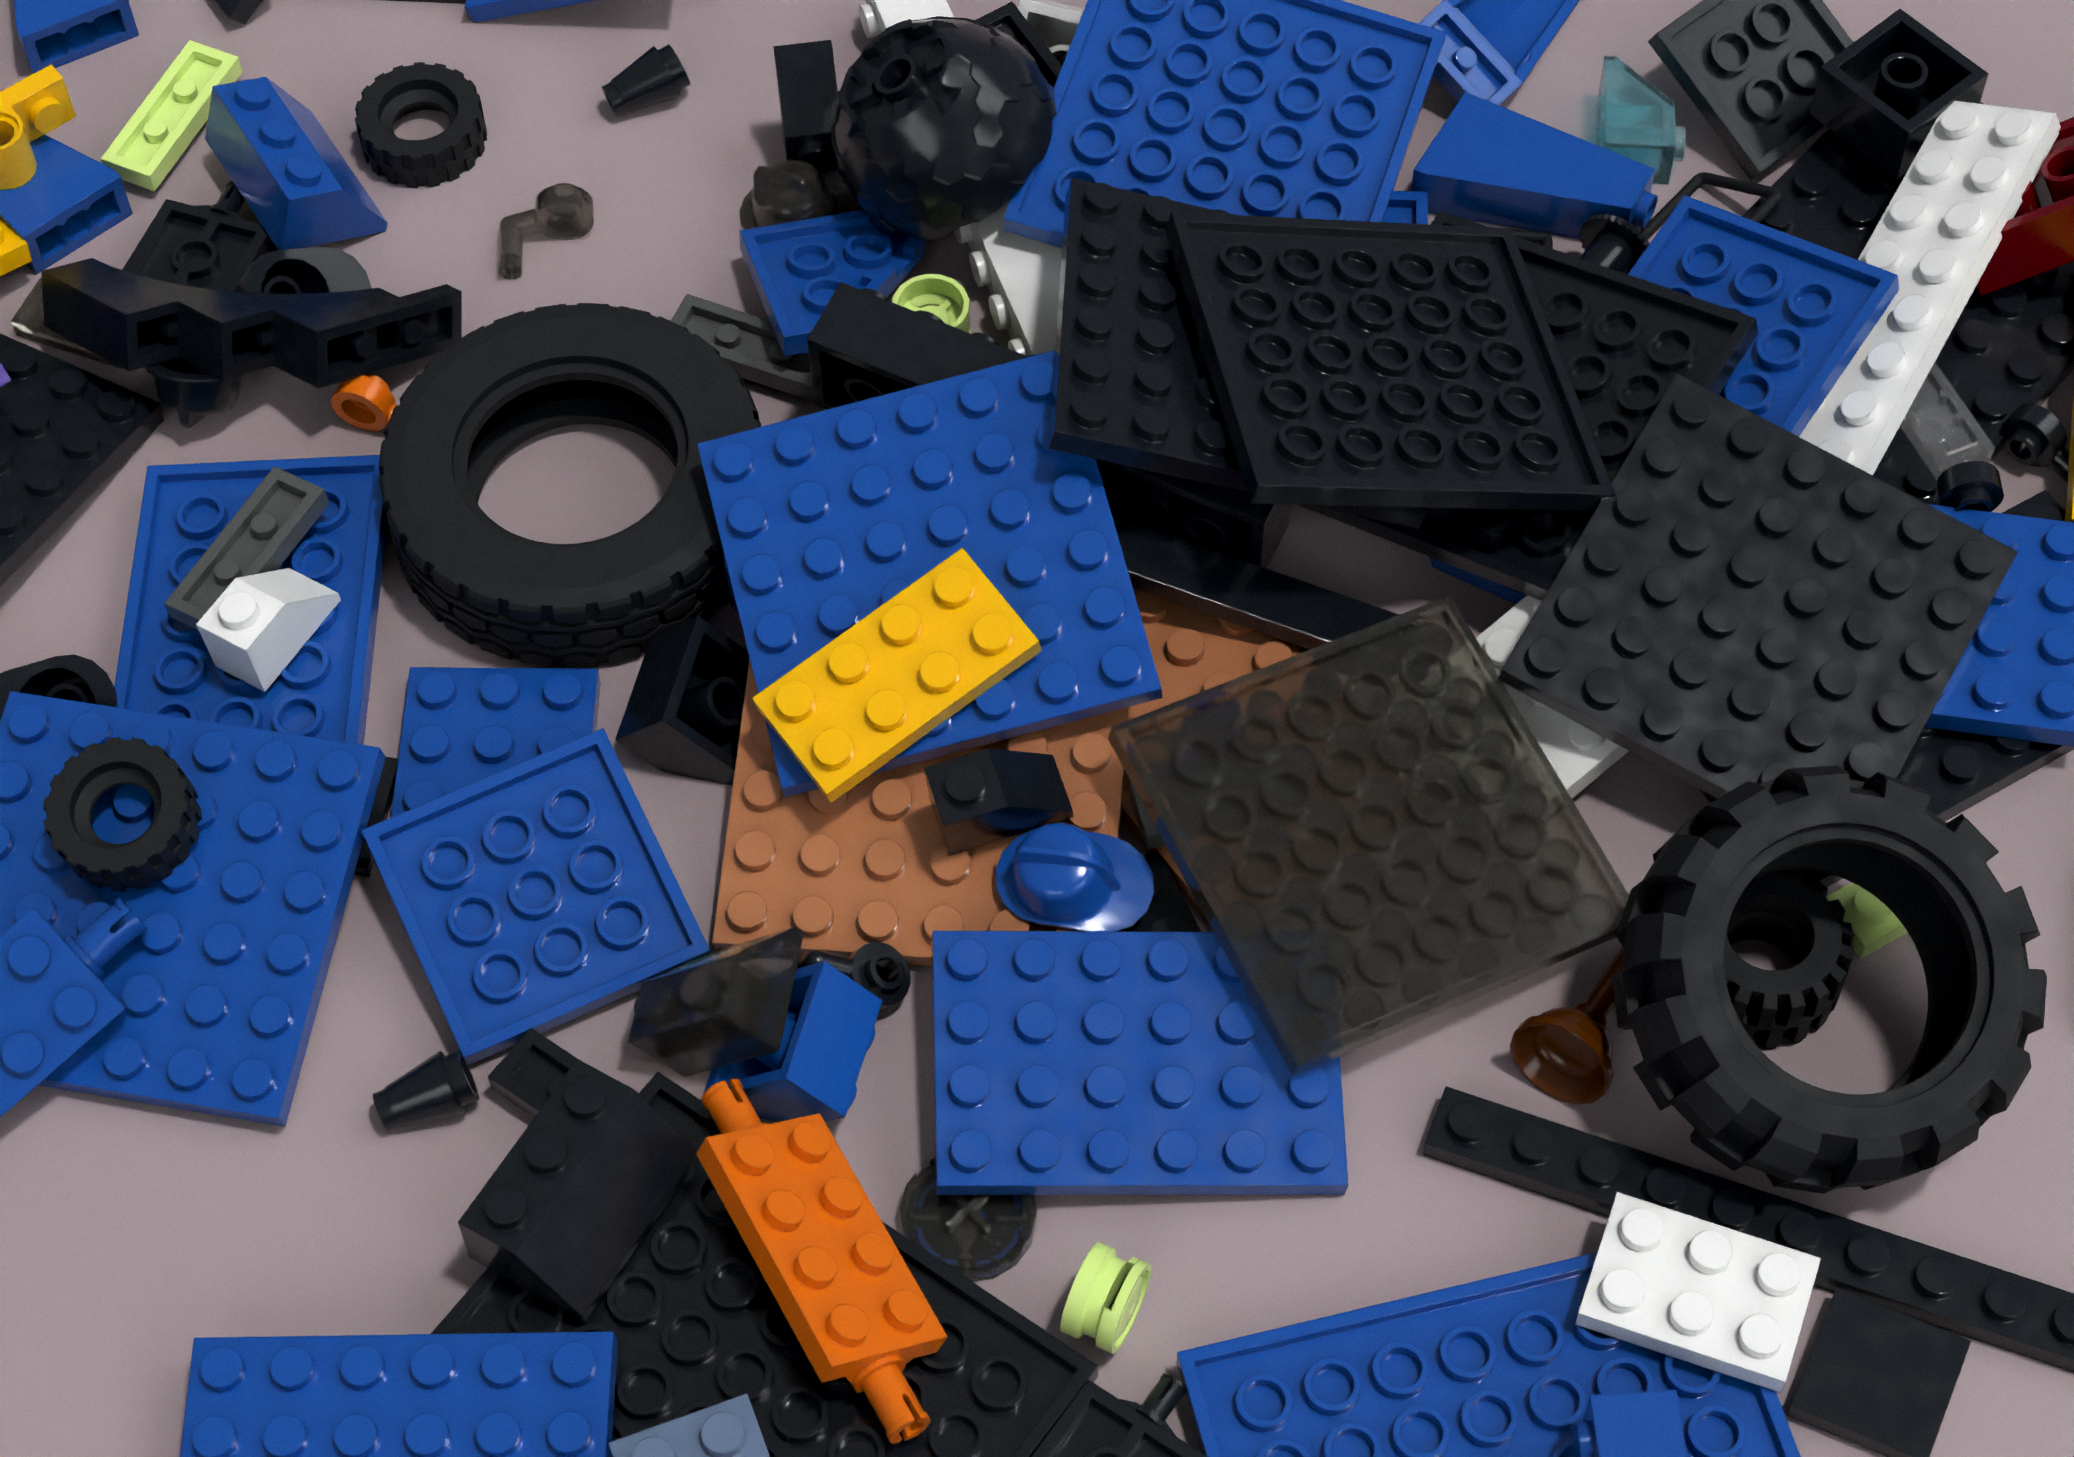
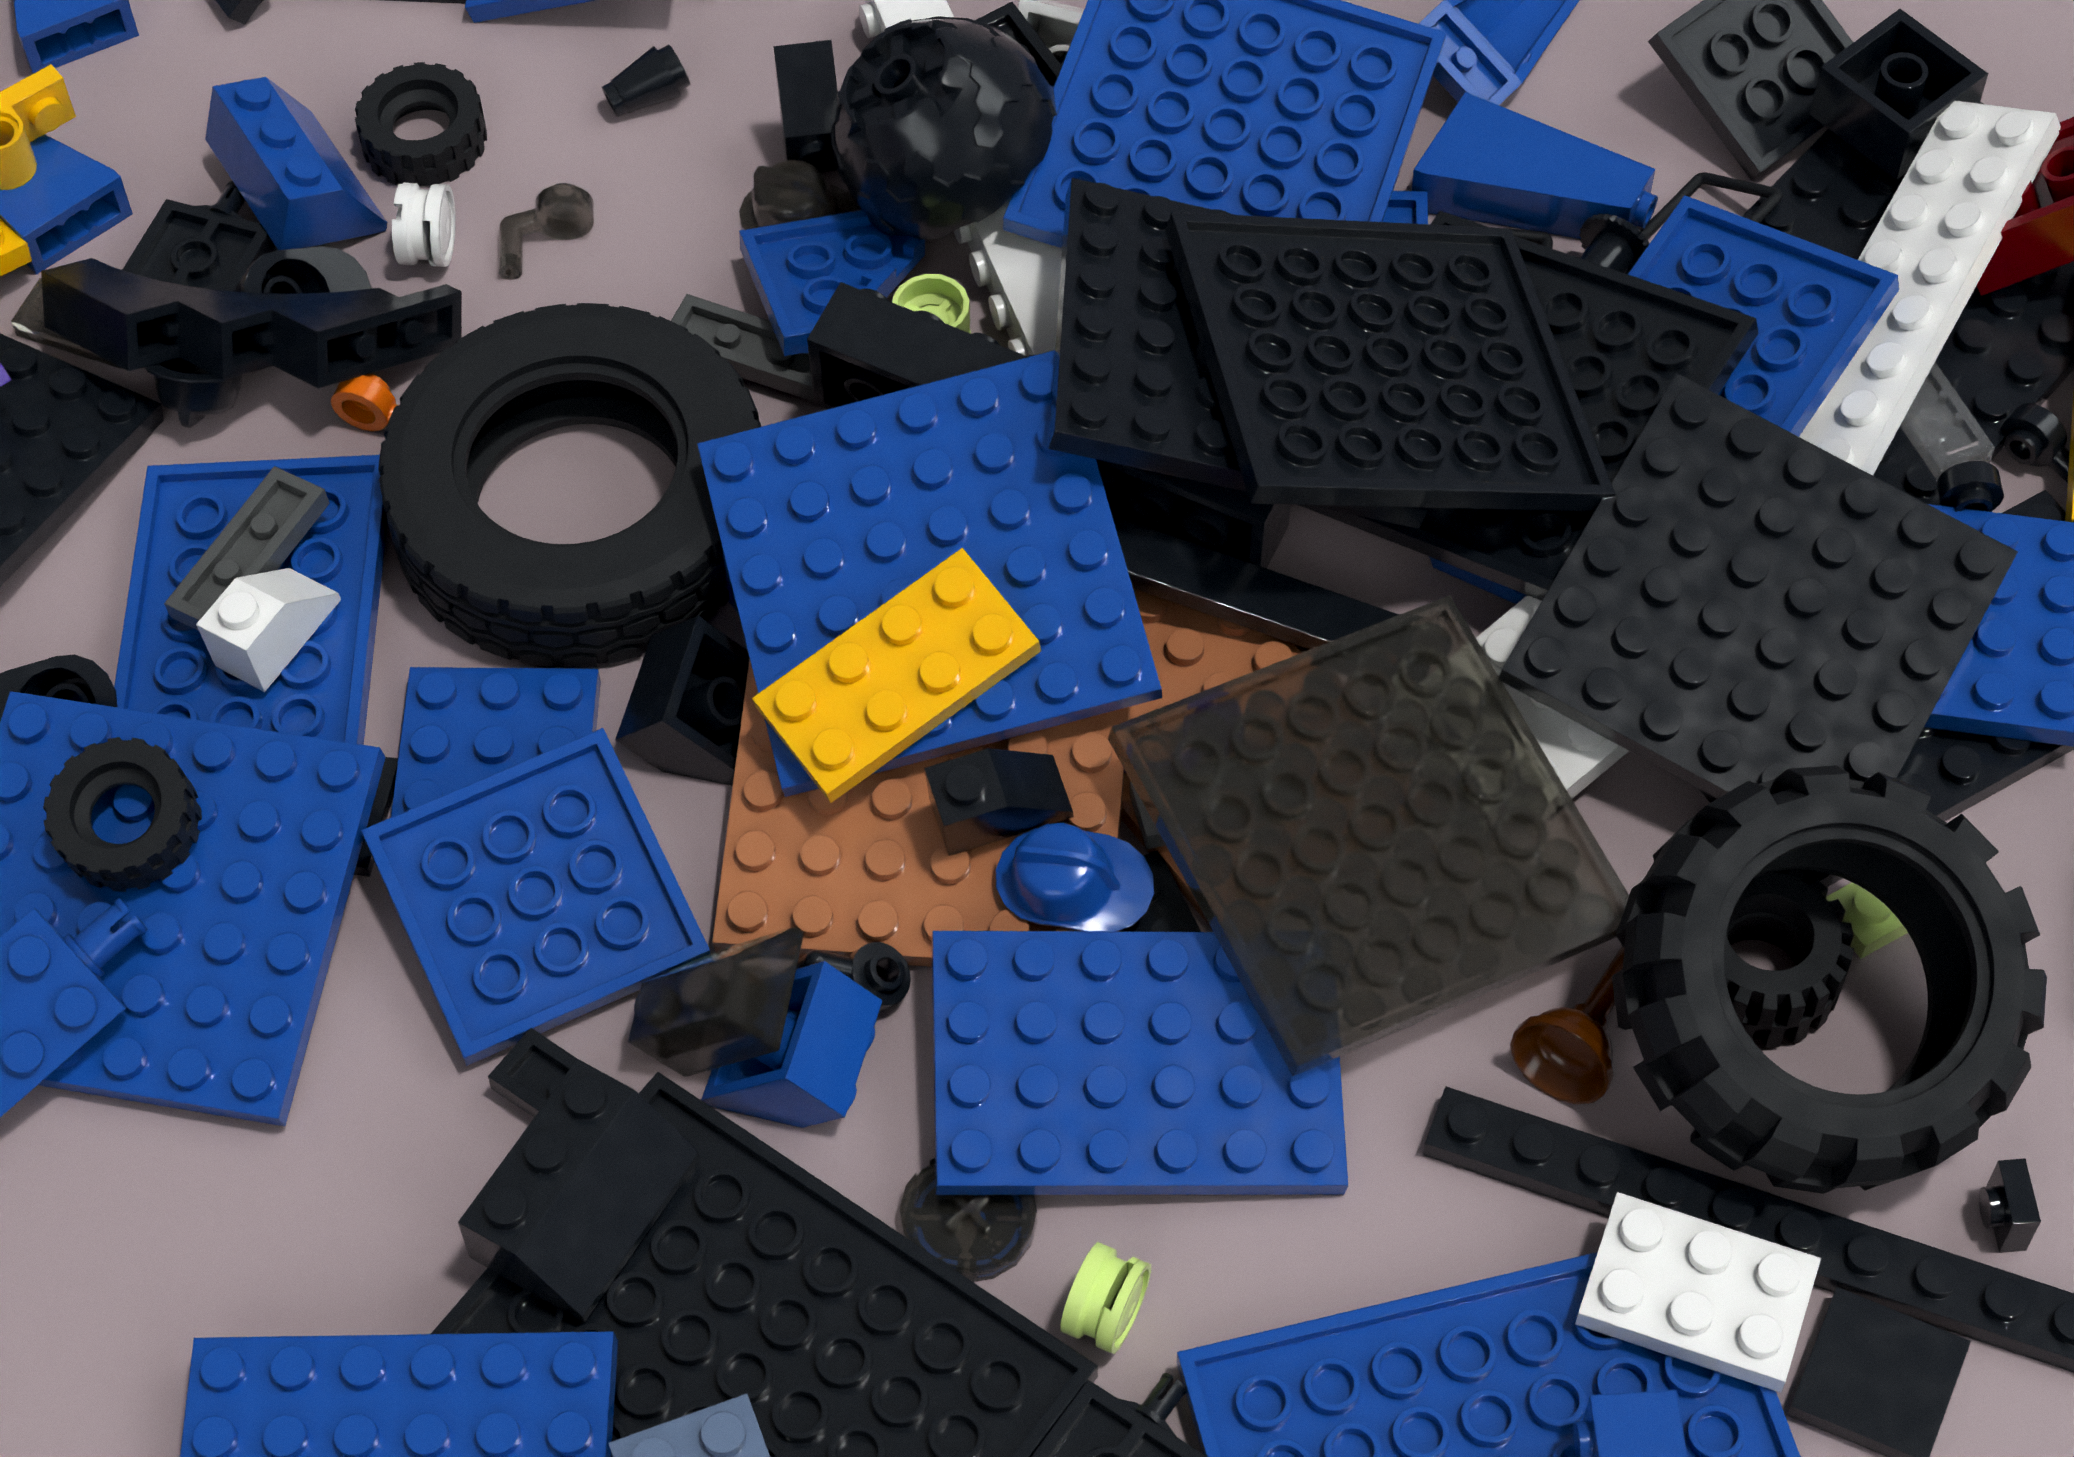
yellowish green plate [100,40,242,191] -> none
black cone [373,1050,479,1131] -> none
orange plate [696,1079,948,1444] -> none
clear light blue slope [1598,56,1686,185] -> none
none -> white wheel [392,183,456,267]
none -> black plate [1979,1158,2041,1253]

